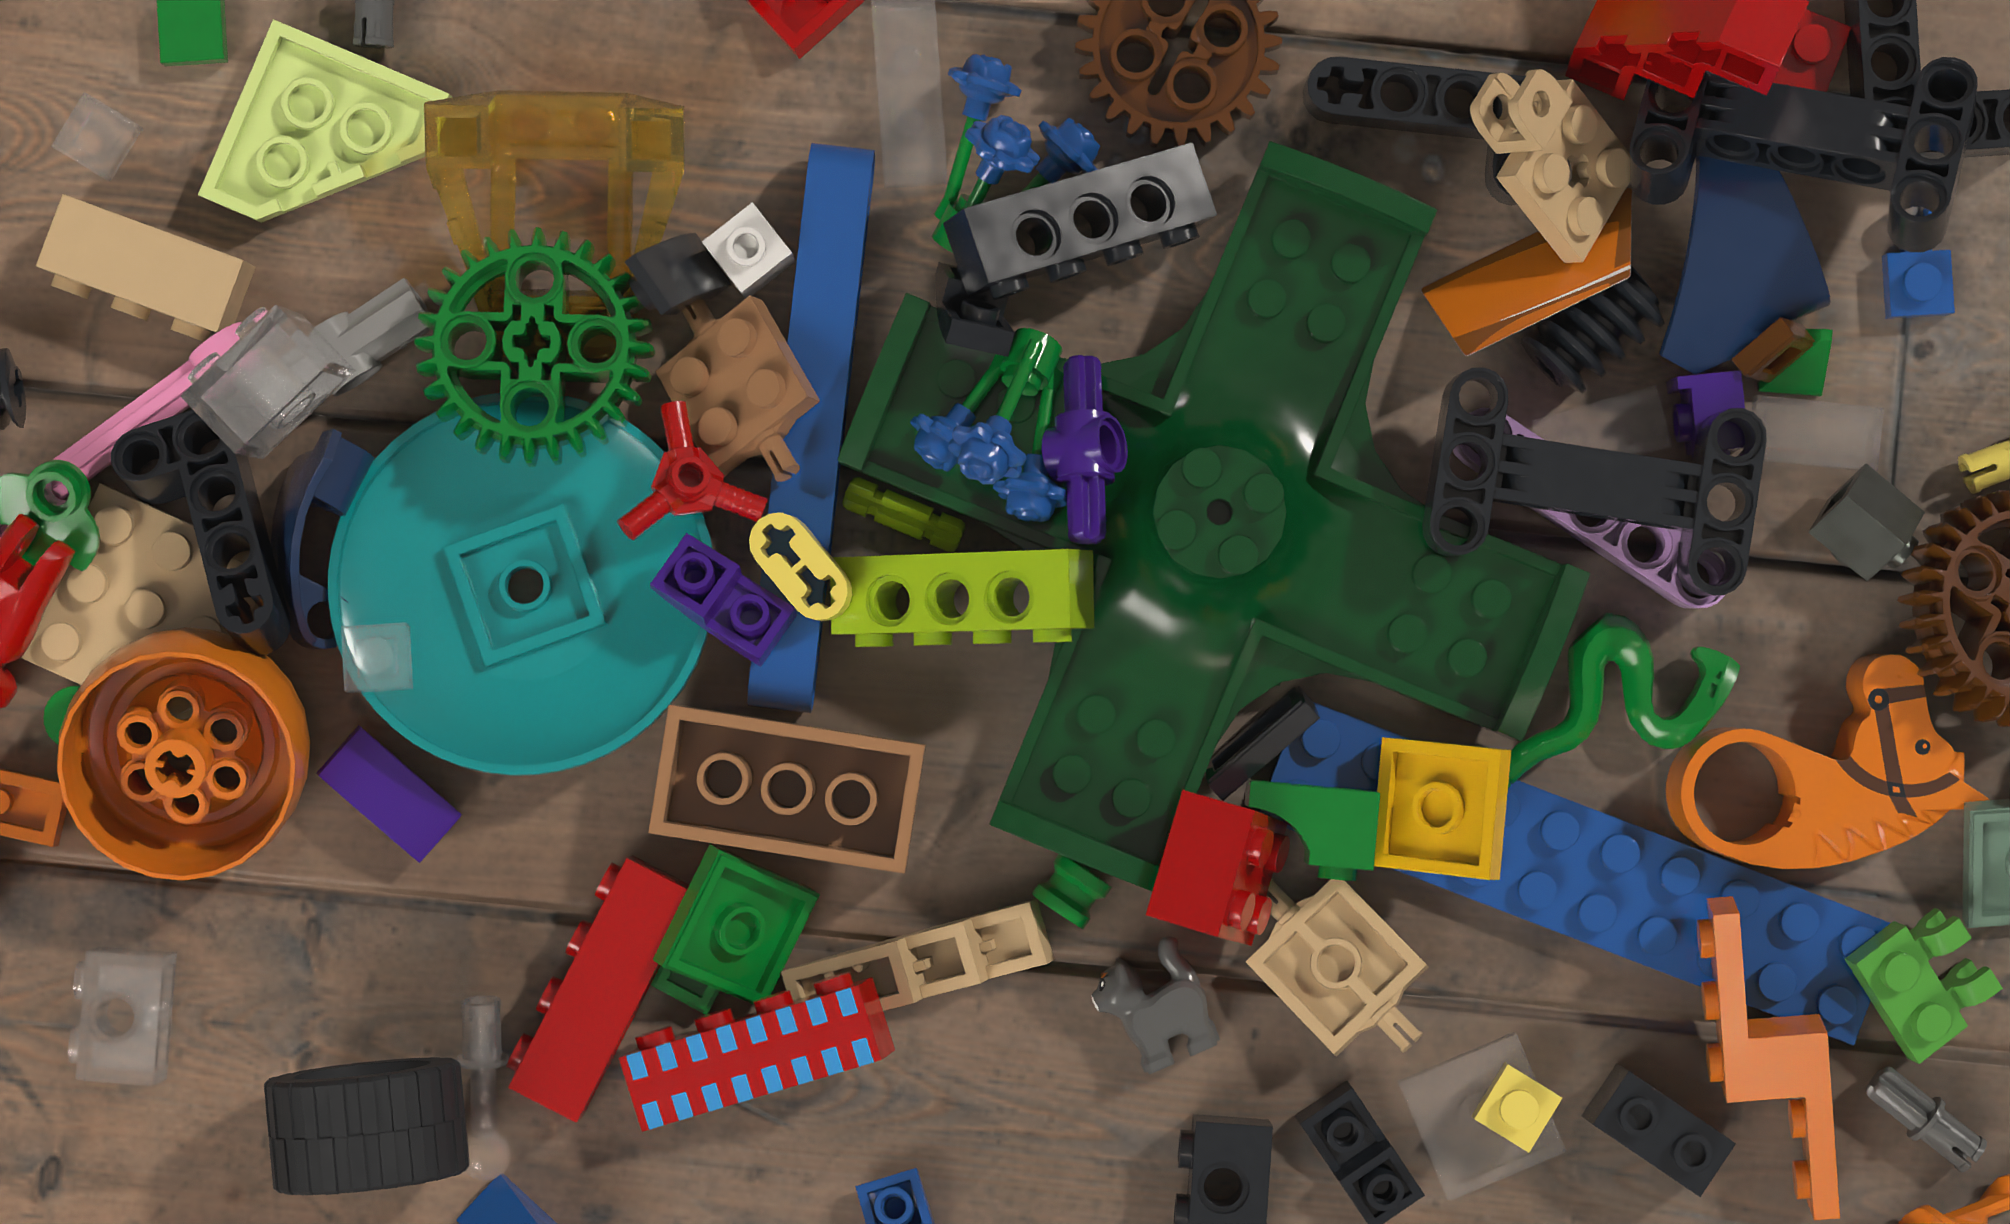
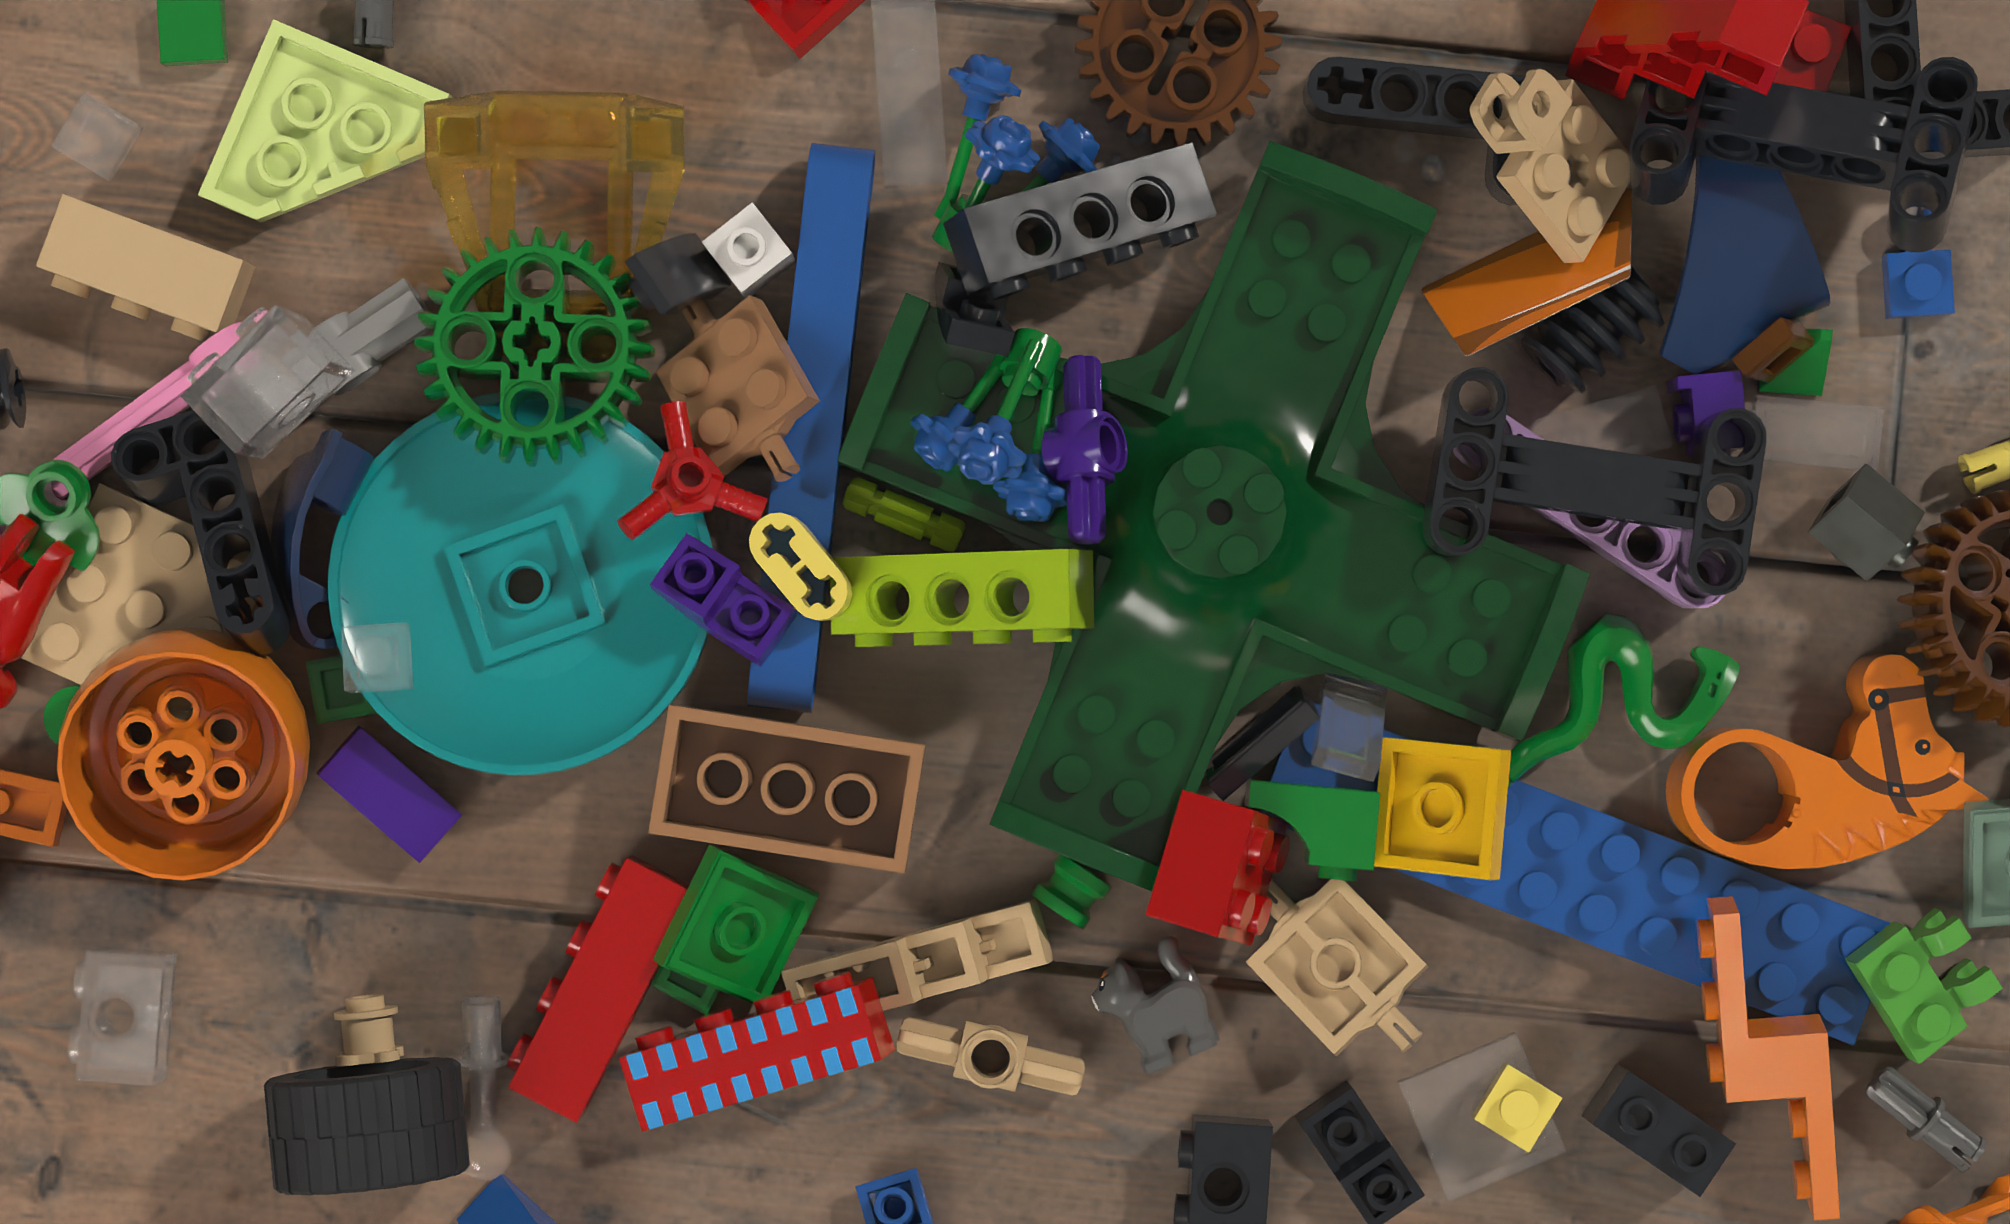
none -> green tile [306,655,377,724]
none -> tan brick [334,994,404,1066]
none -> tan axle [896,1017,1085,1096]
none -> clear tile [1311,673,1387,782]

